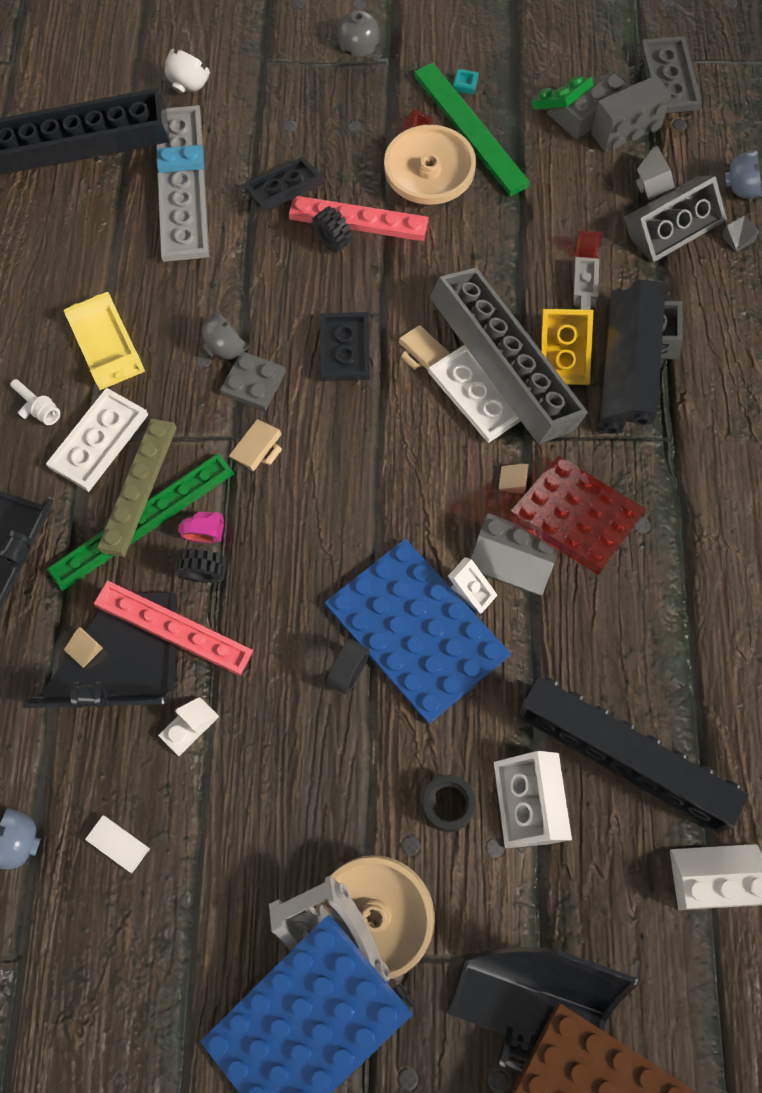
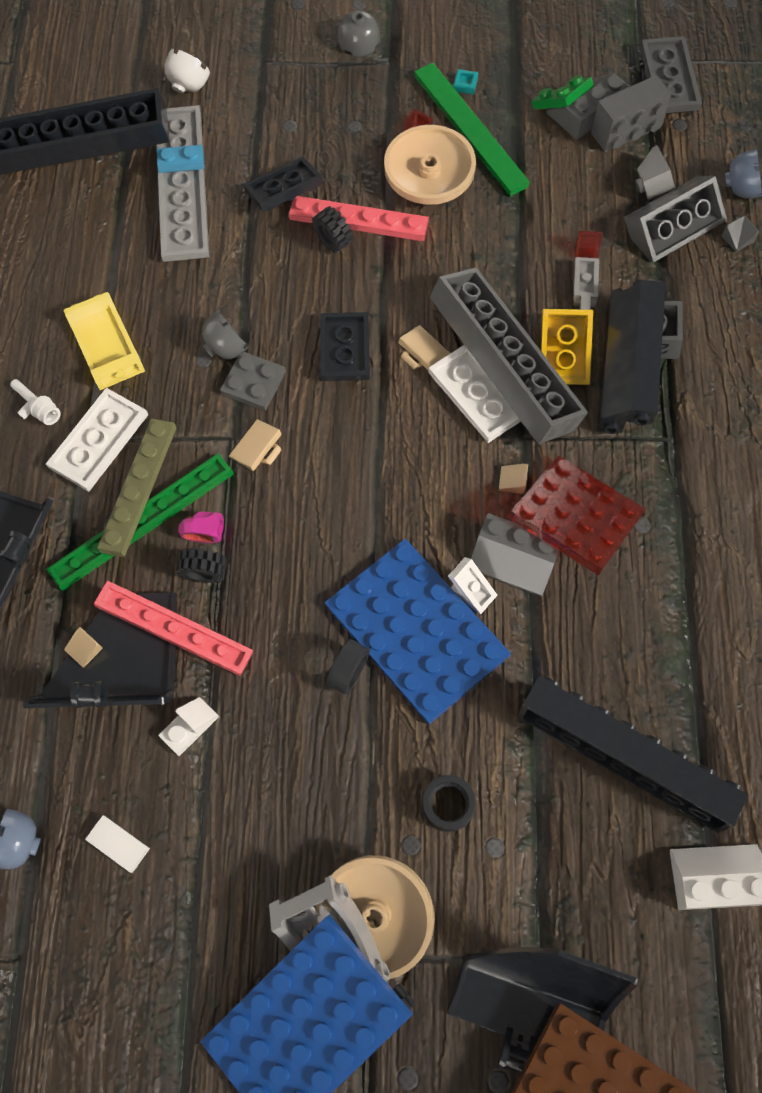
white slope [494,751,572,848] -> none

